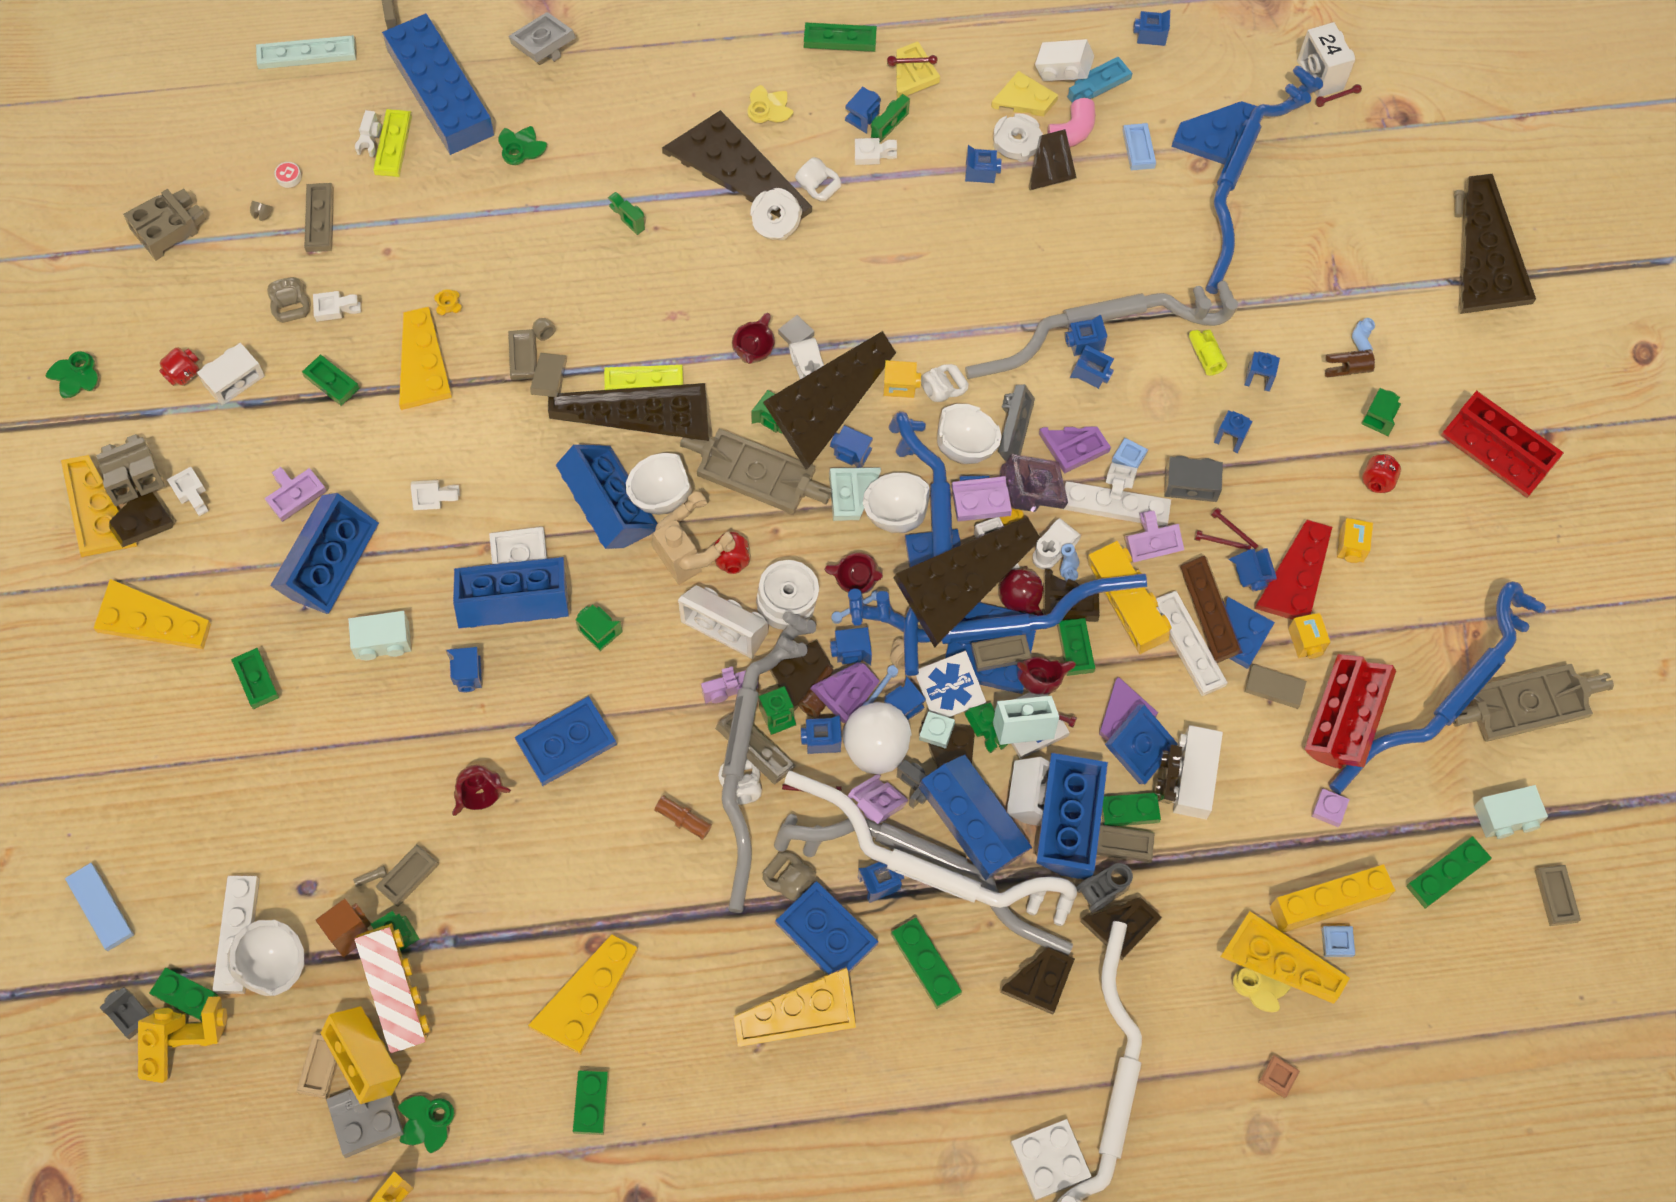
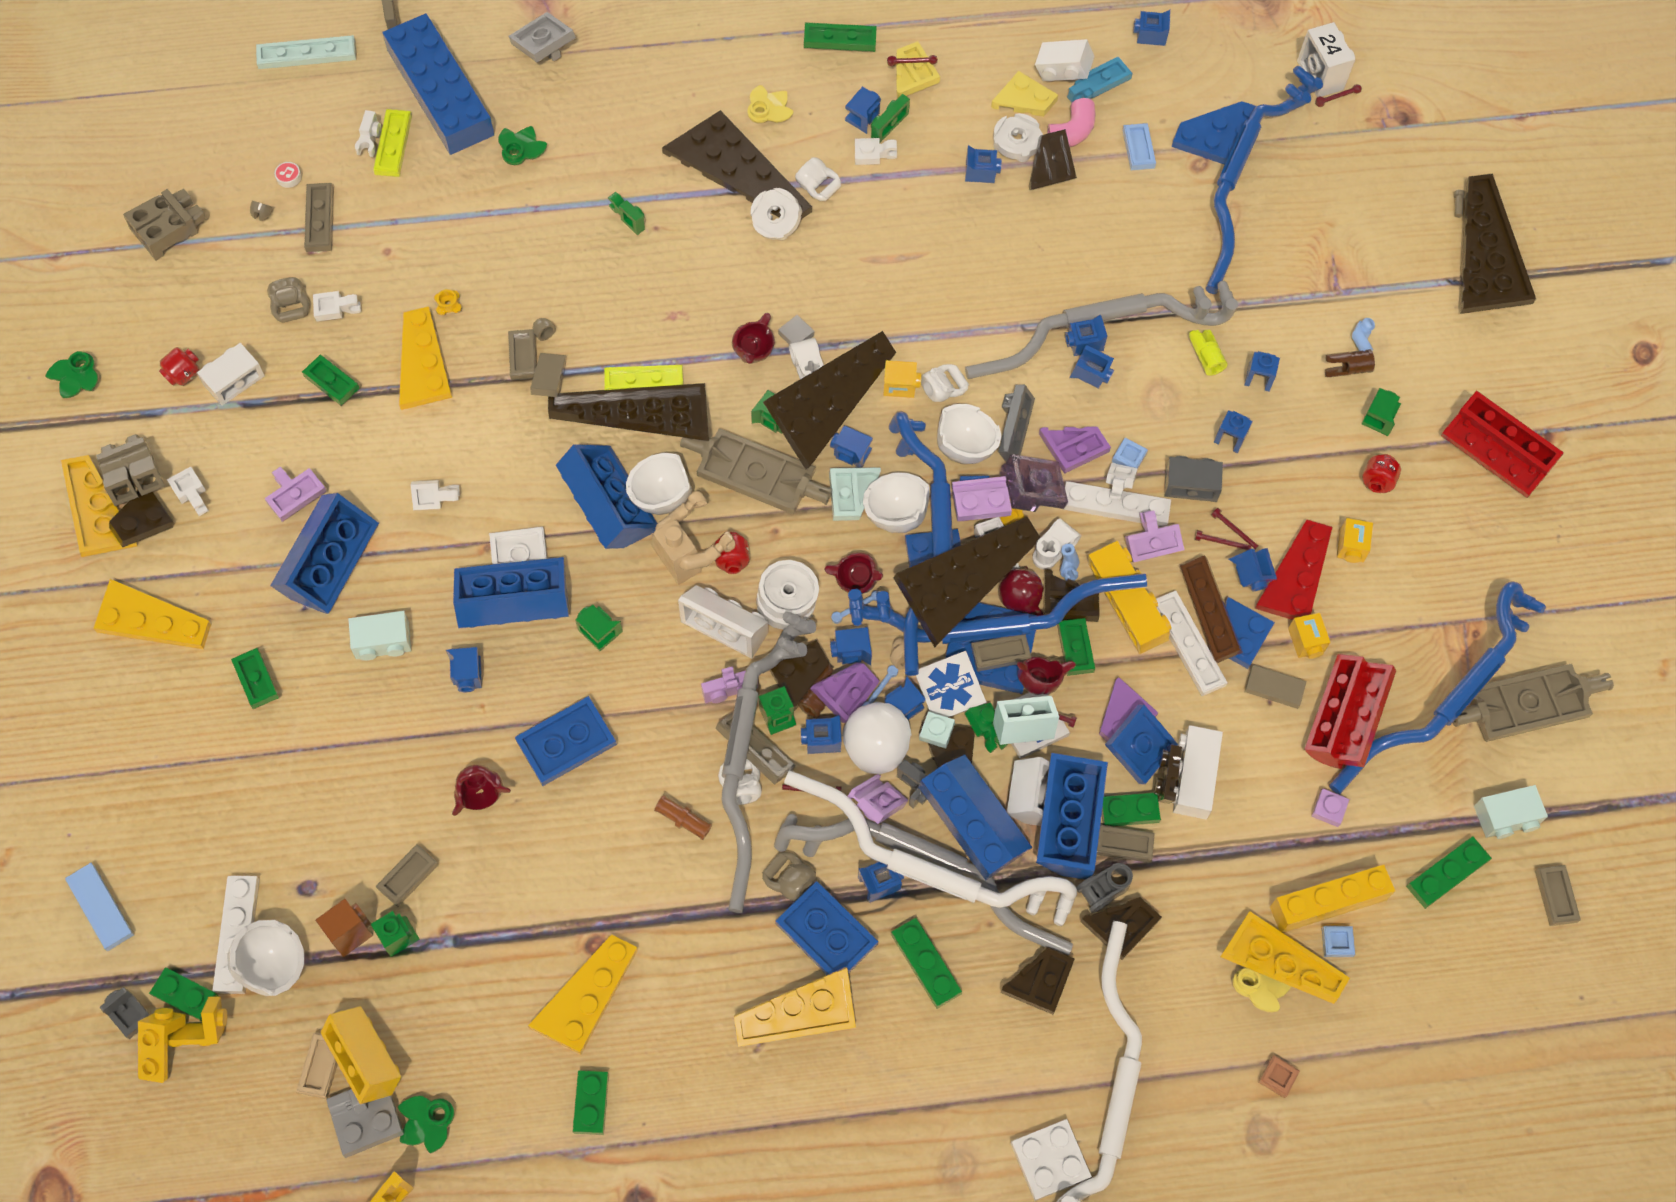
dark tan piece [353,866,387,887] -> none
brick [354,924,431,1054] -> none

